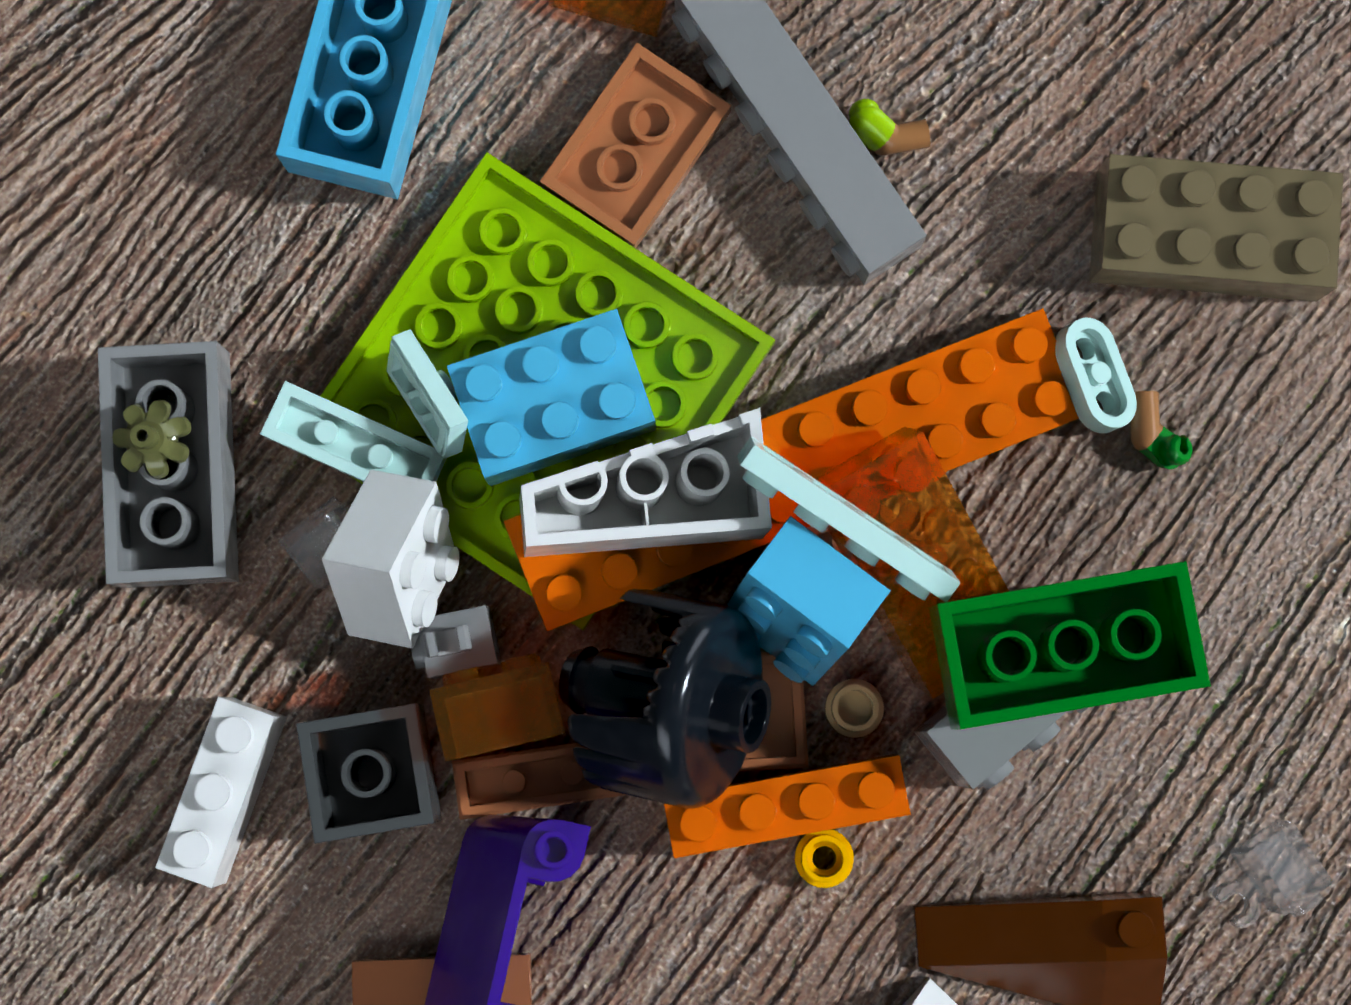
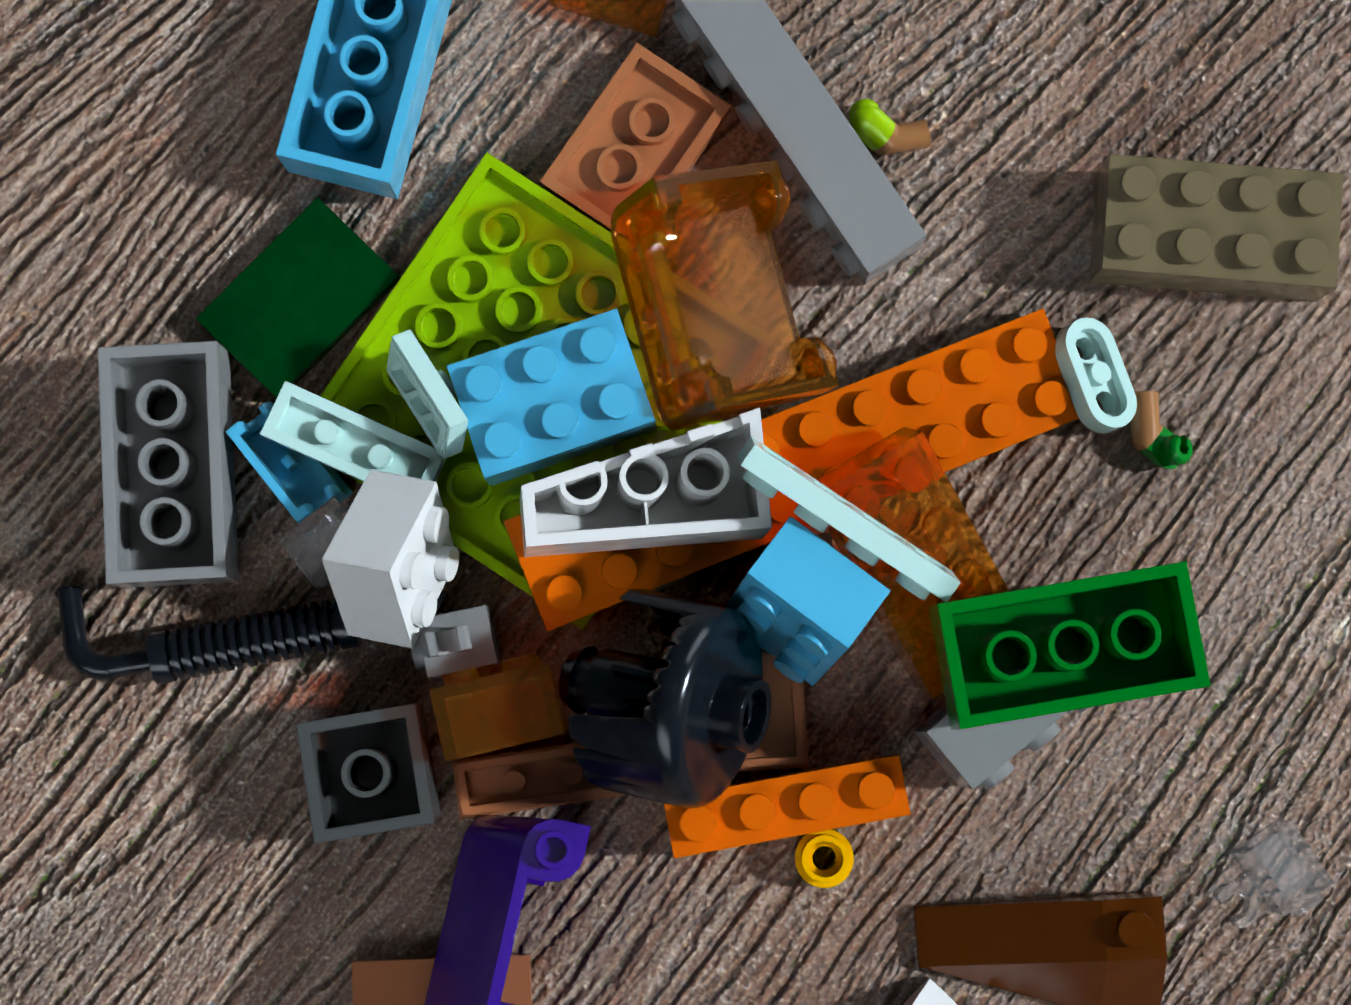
olive plant [112,400,192,479] -> none
white brick [155,696,287,888] -> none
tan plate [825,679,884,738] -> none
none -> black piece [57,586,446,685]
none -> dark green tile [195,197,400,398]
none -> medium azure hinge [225,402,353,529]
none -> clear orange windscreen [611,160,839,431]

